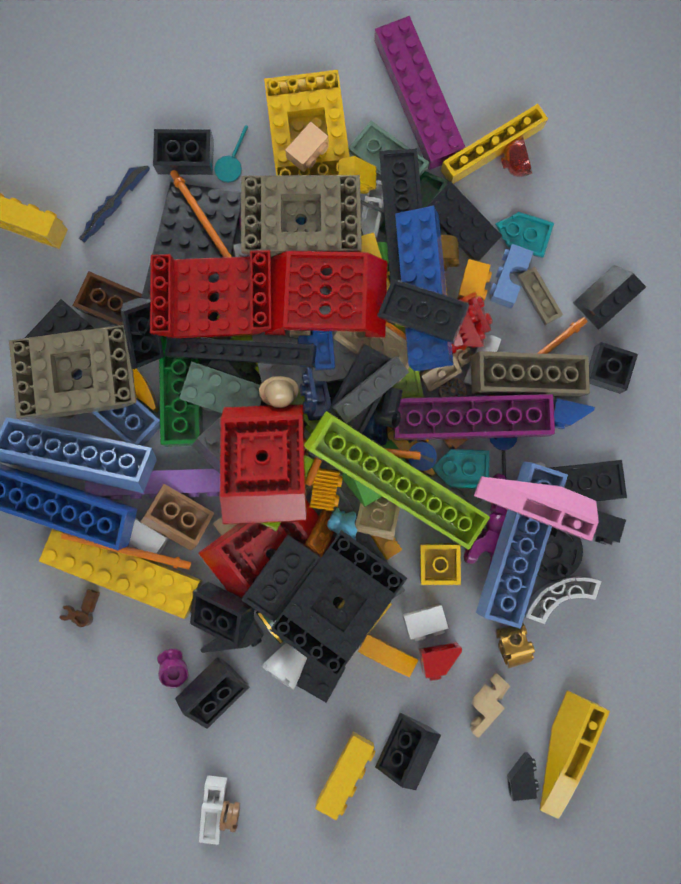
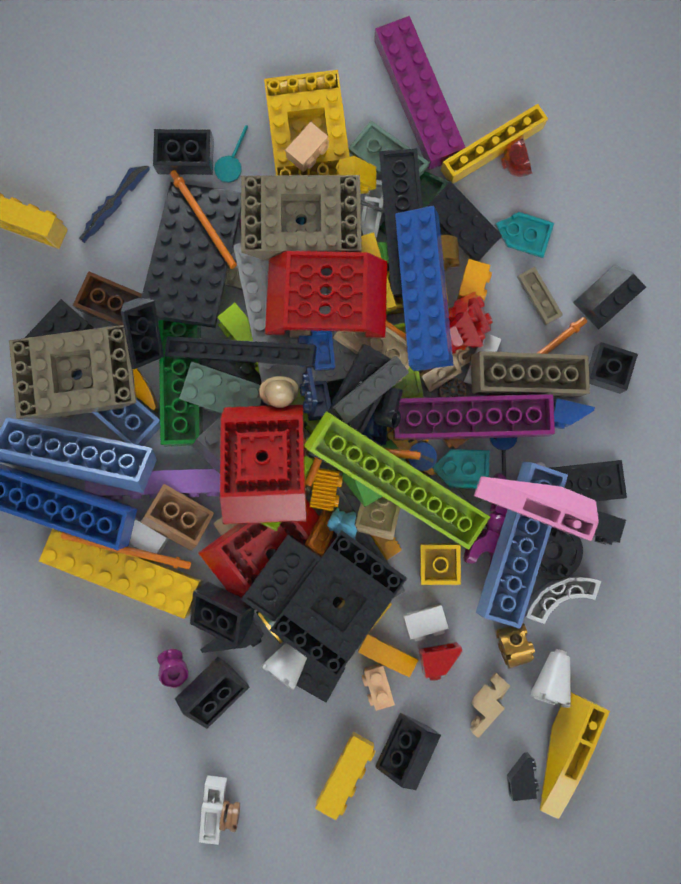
reddish brown bar [59,589,100,627] -> none
red slope [150,250,272,338] -> none
black plate [377,279,469,344] -> none
medium blue arch [489,244,533,308] -> none
none -> light nougat brick [361,663,395,711]
none -> white cone [530,649,571,708]

